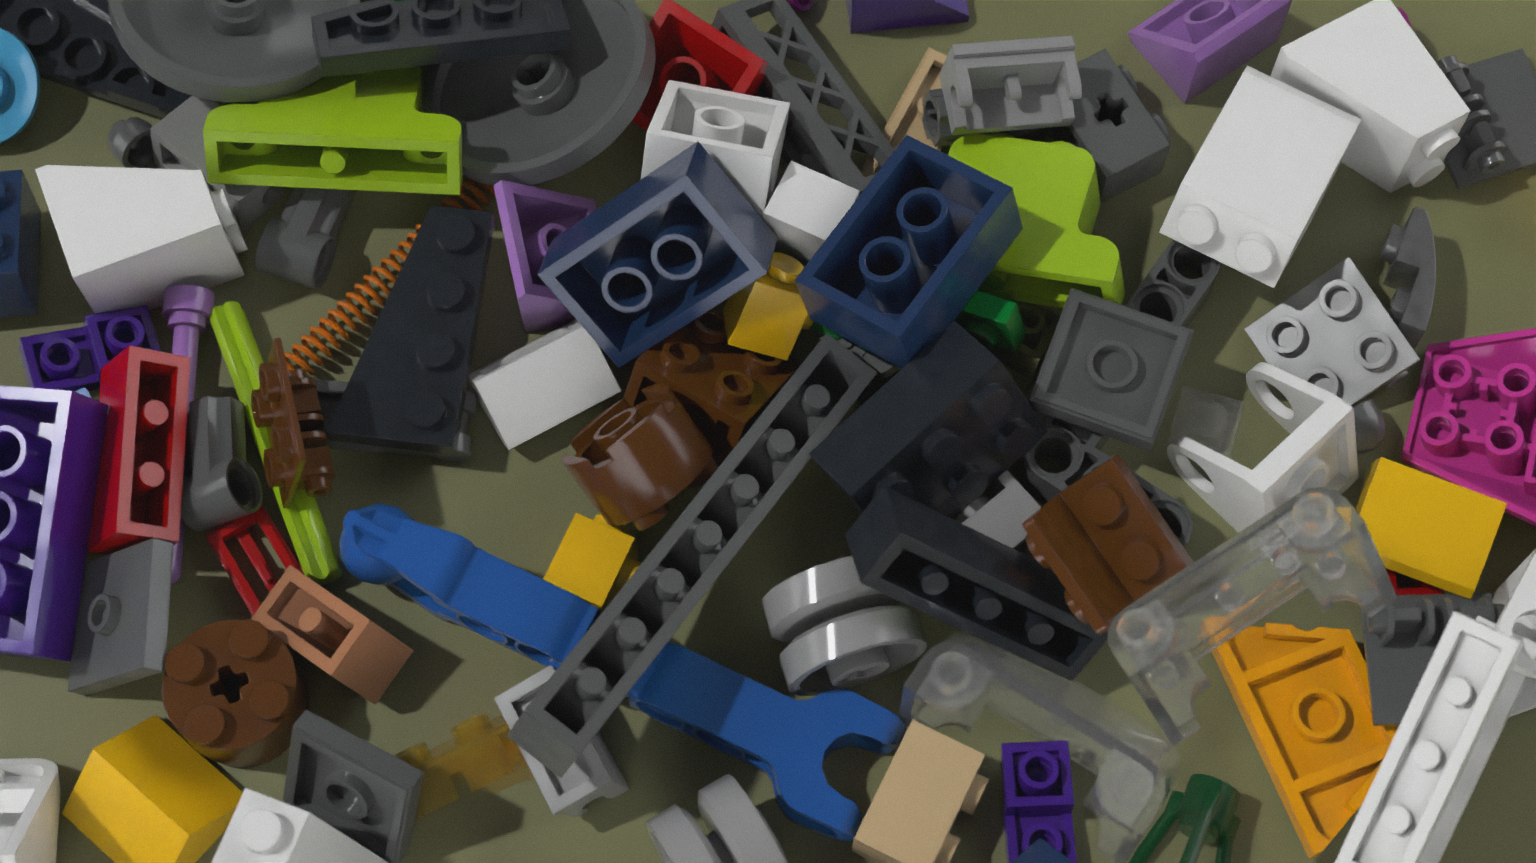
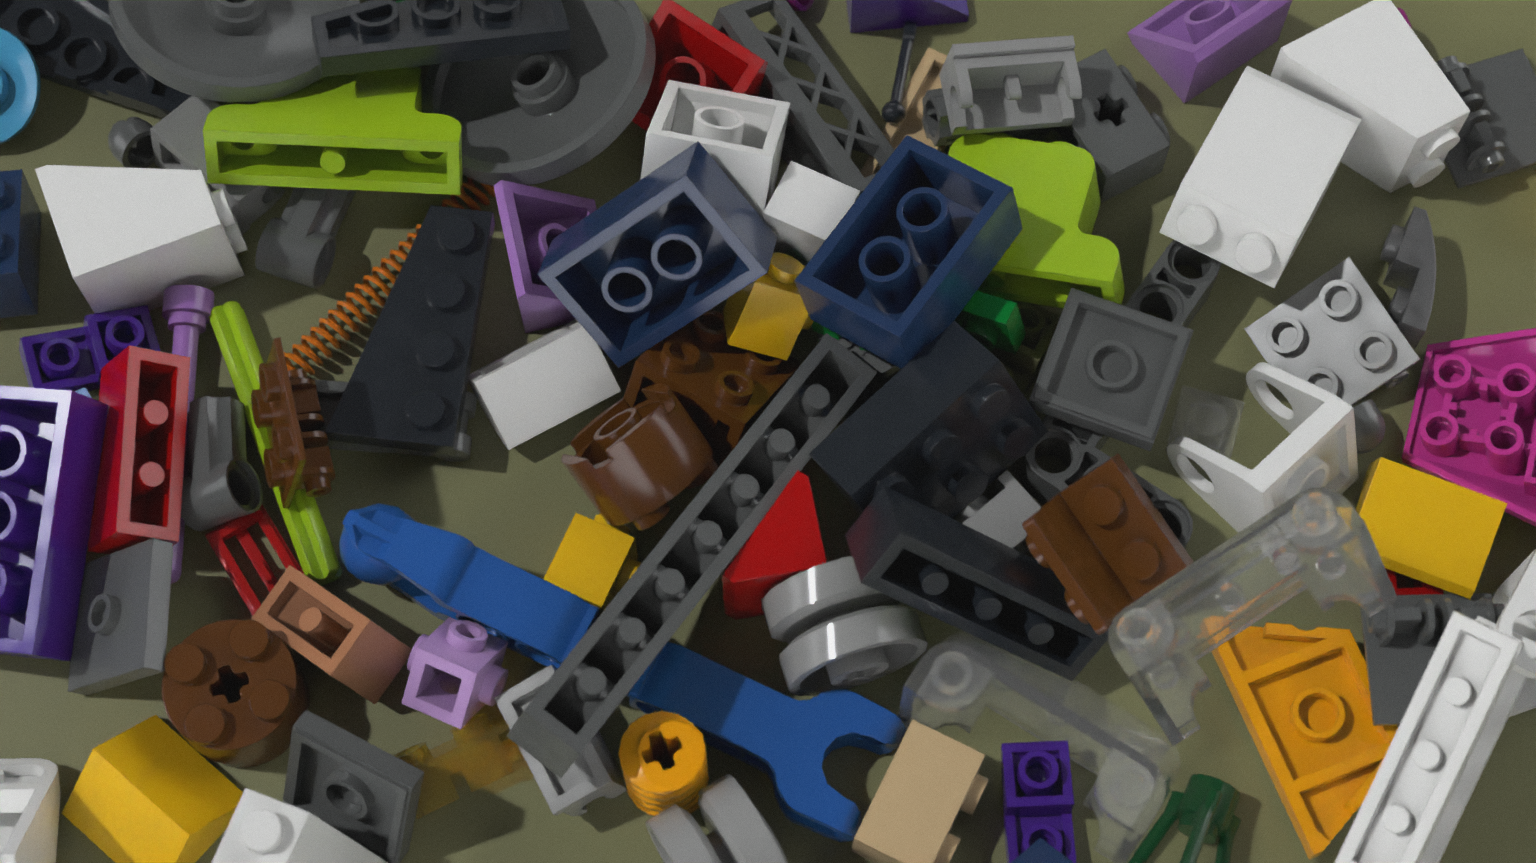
none -> lavender brick [401,617,508,729]
none -> light orange piece [618,711,709,816]
none -> red slope [722,470,827,620]
none -> black hinge [882,21,917,124]

